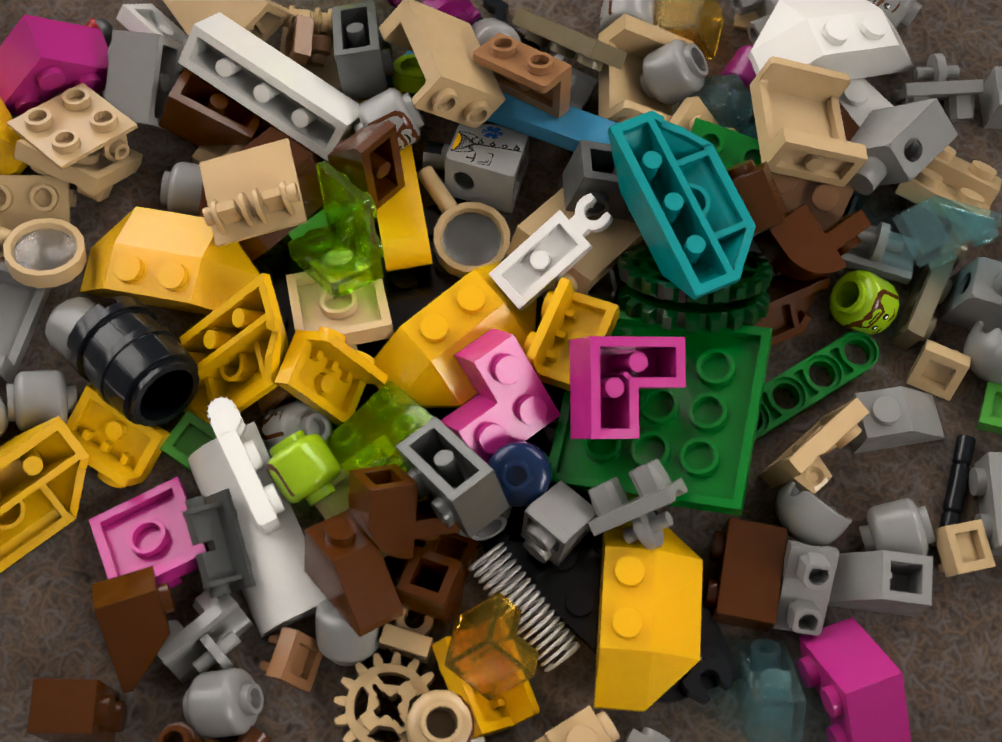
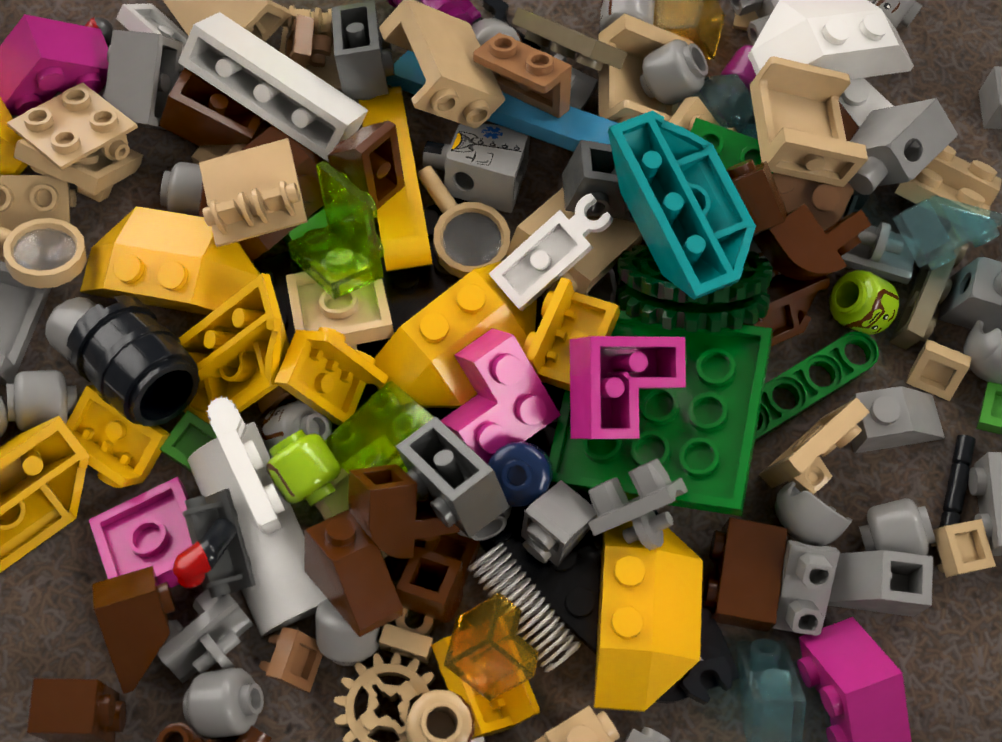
light grey head [353,88,425,150] -> none
lime tile [392,54,426,93] -> none
light grey hips [892,53,984,122] -> none
none -> arm [173,518,237,588]

